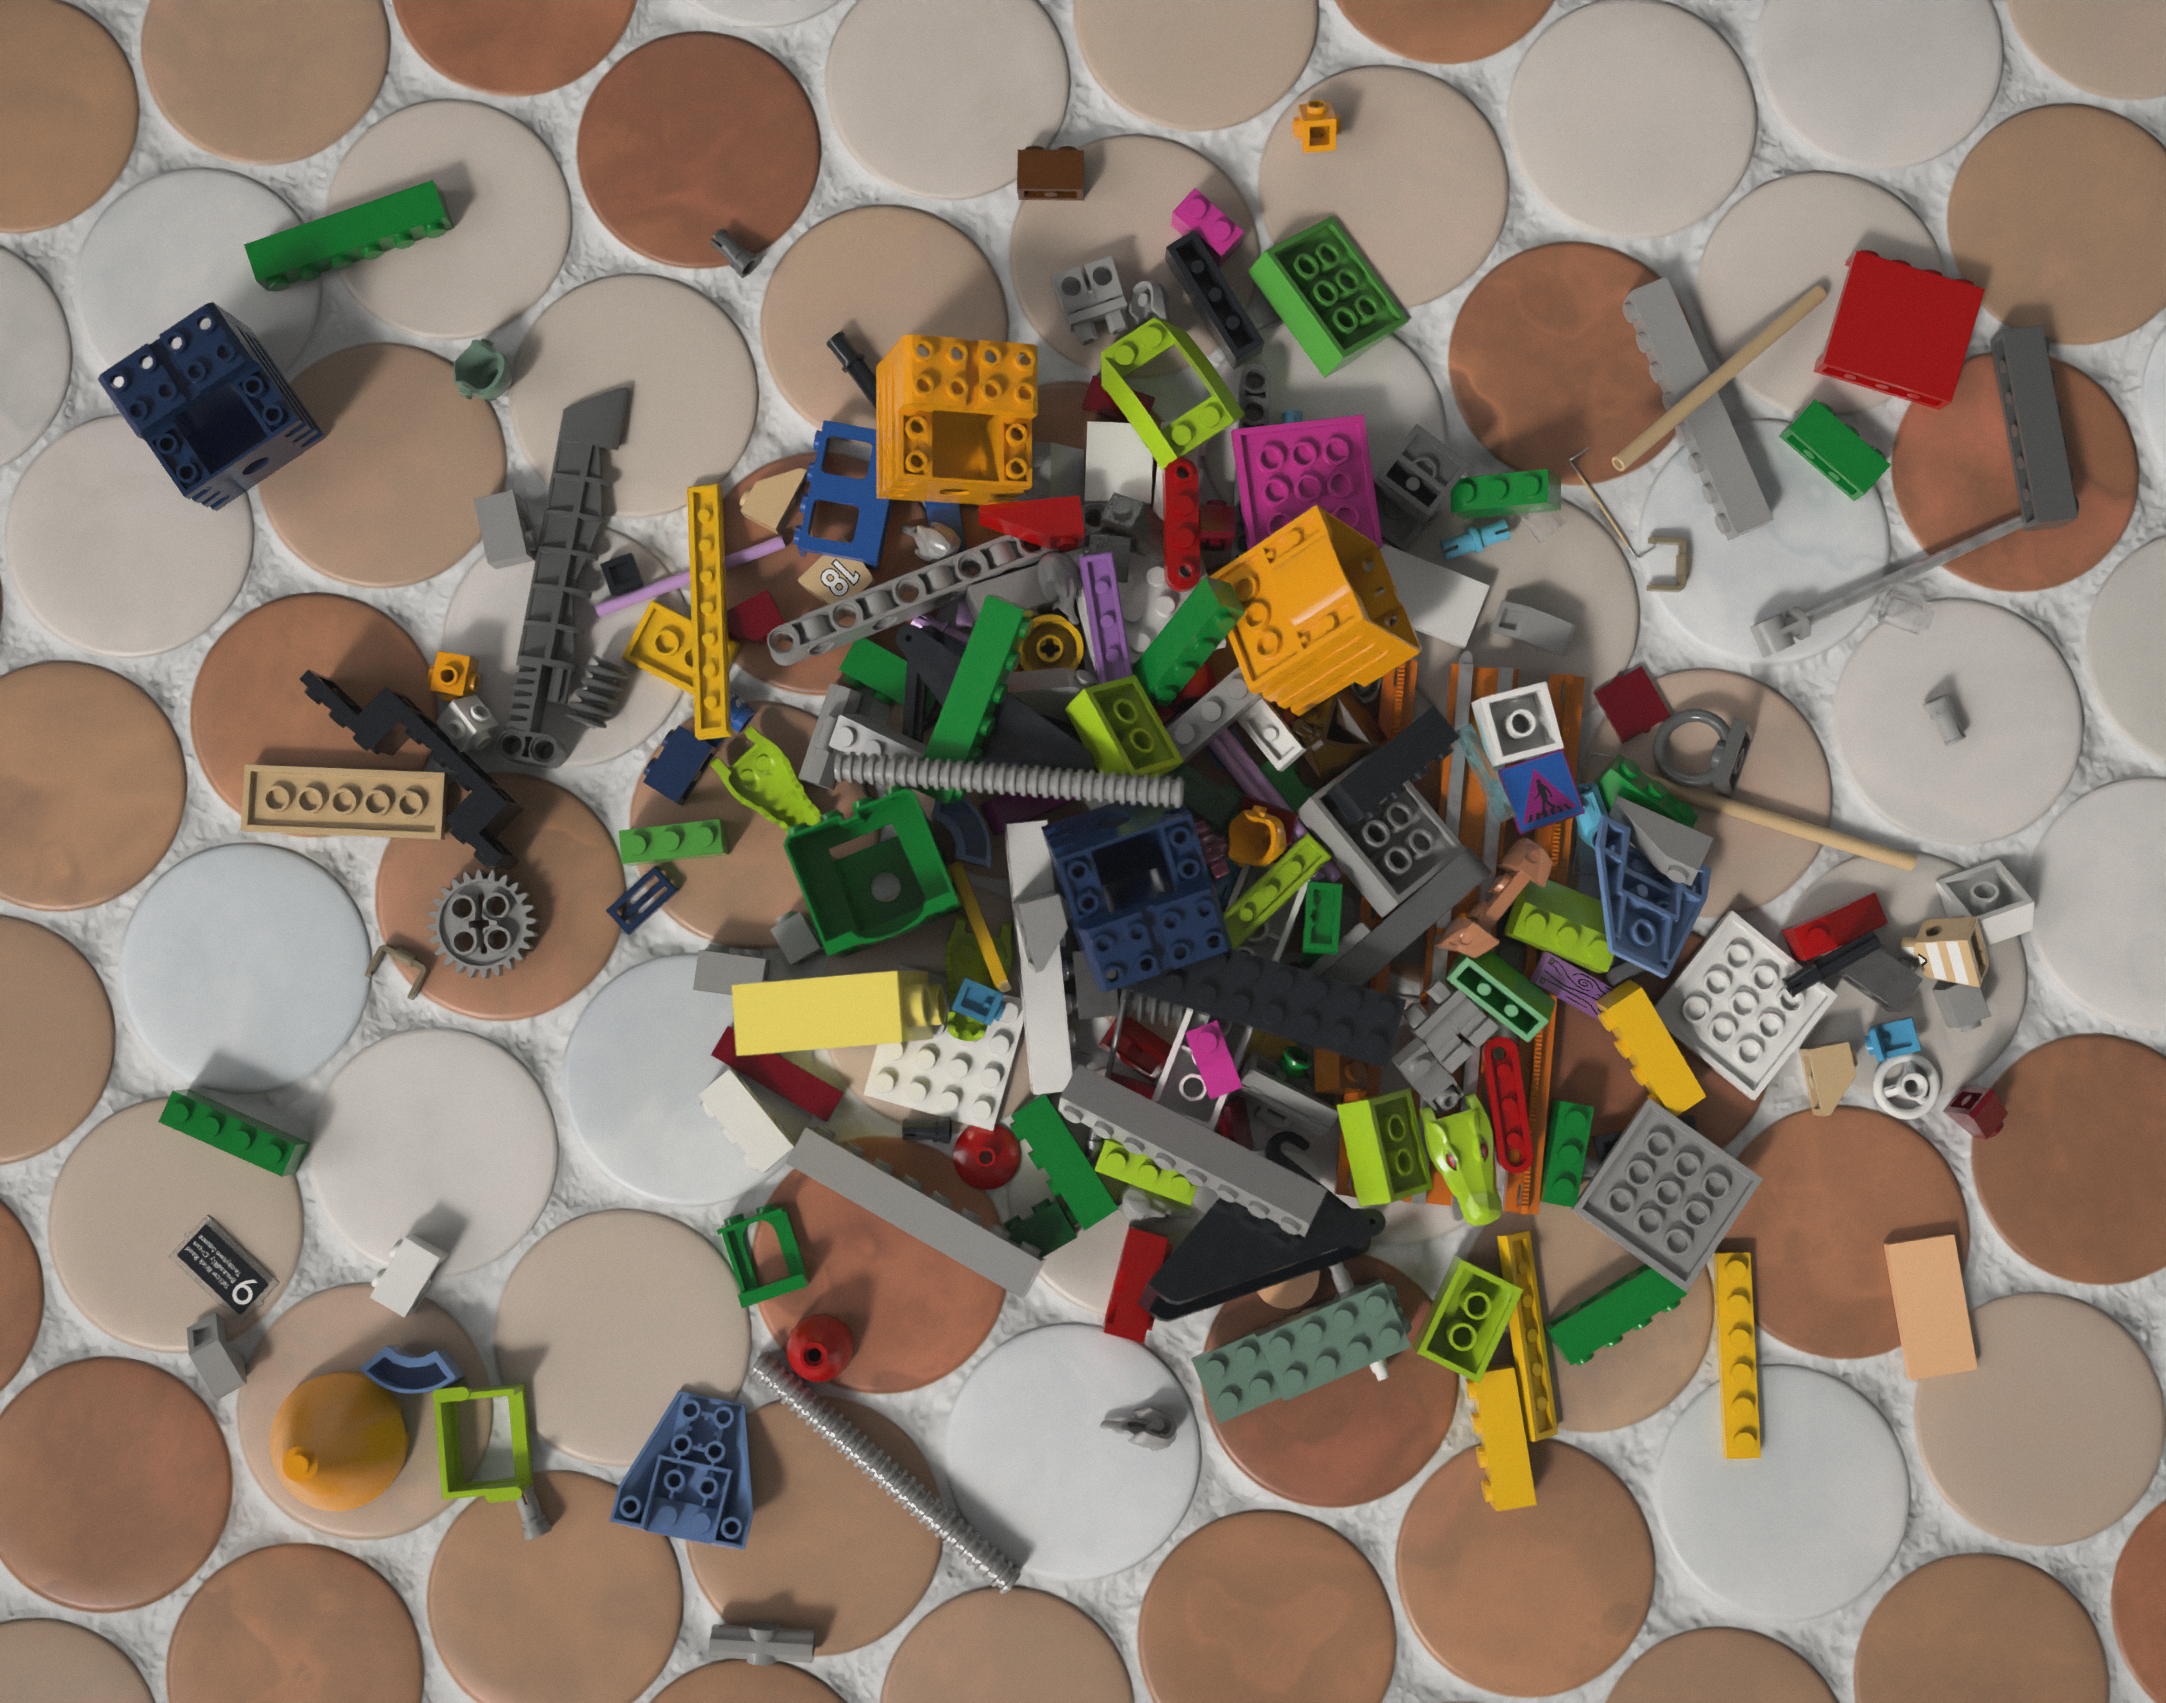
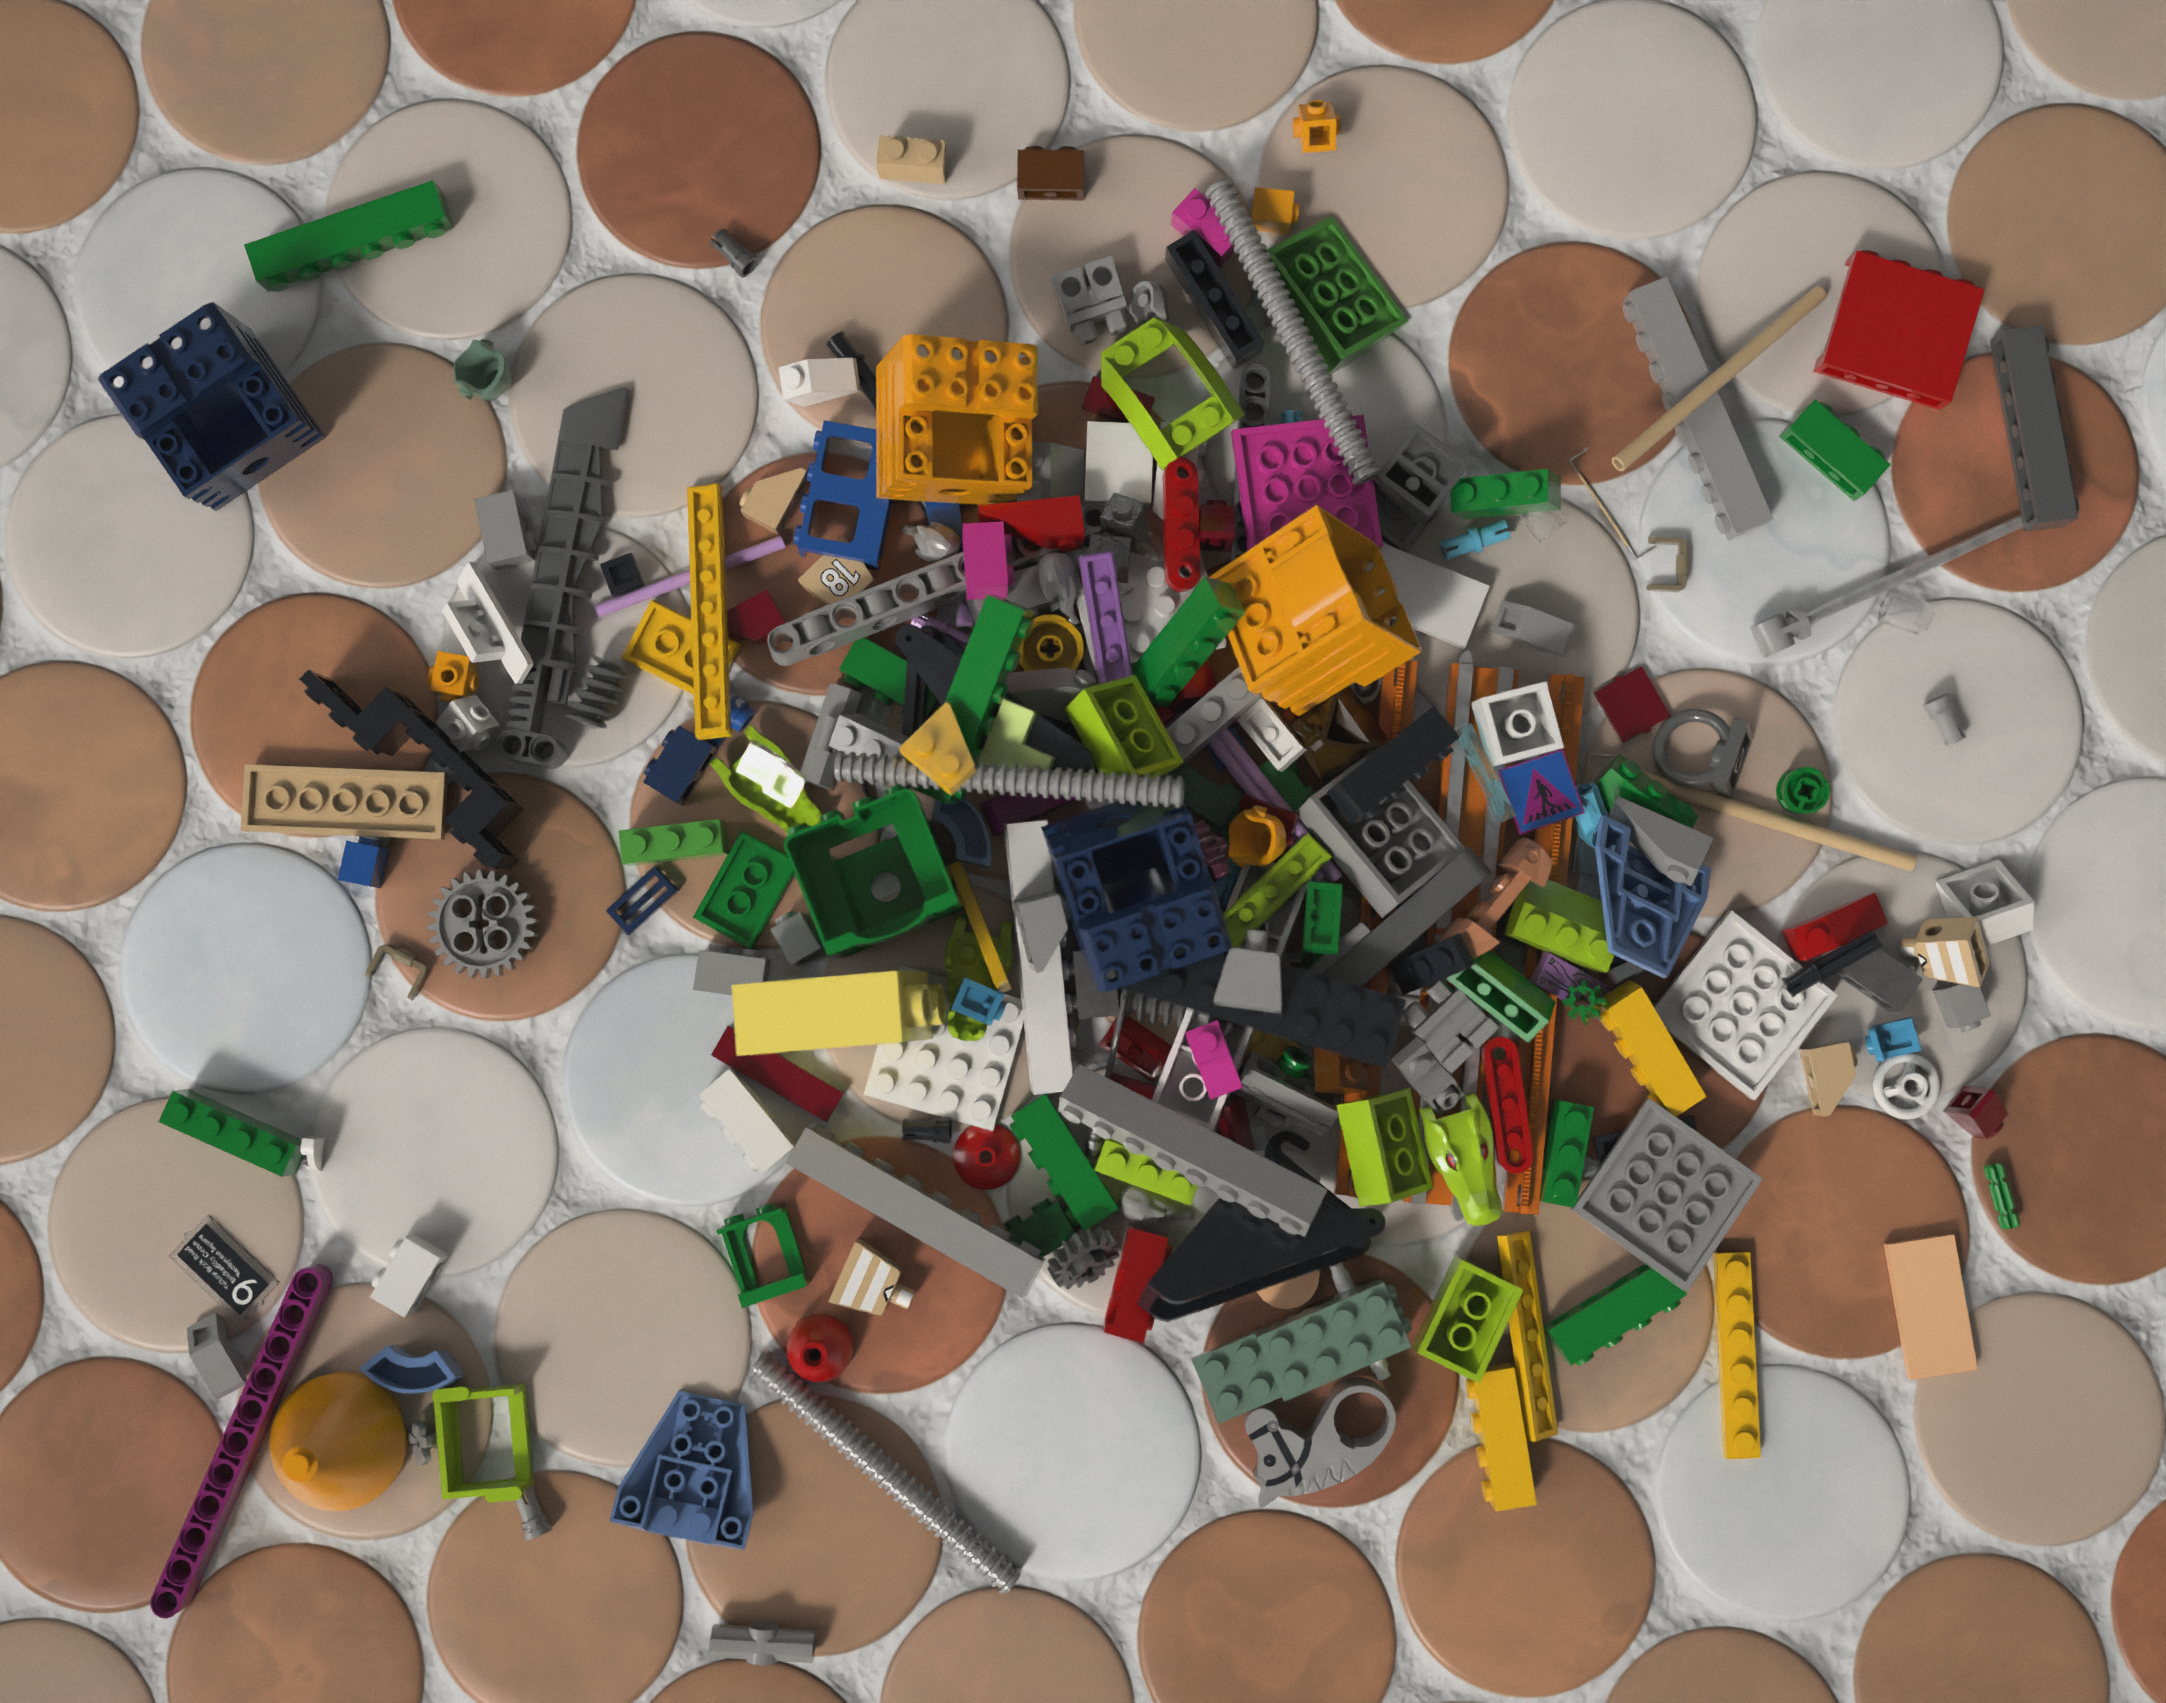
light grey piece [1100,1406,1177,1451] -> none
none -> magenta beam [150,1264,333,1619]
none -> white tile [300,1136,325,1171]
none -> blue brick [338,836,389,888]
none -> light grey plant [408,1421,437,1466]
none -> white bracket [442,562,533,684]
none -> green tile [692,830,795,950]
none -> clear slope [736,739,807,808]
none -> white slope [779,358,861,407]
none -> torso [828,1238,915,1316]
none -> tan brick [877,134,947,184]
none -> yellow wing [899,702,976,796]
none -> dark pink brick [962,522,1014,600]
none -> yellowish green tile [978,699,1055,770]
none -> dark grey gear [1047,1227,1120,1289]
none -> light grey piece [1205,179,1381,485]
none -> light grey torso [1214,930,1282,1014]
none -> light grey animal [1245,1377,1396,1508]
none -> light orange brick [1251,187,1299,234]
none -> black plate [1388,933,1475,995]
none -> green gear [1562,980,1608,1026]
none -> green wheel [1776,767,1830,815]
none -> green axle [1984,1162,2021,1229]

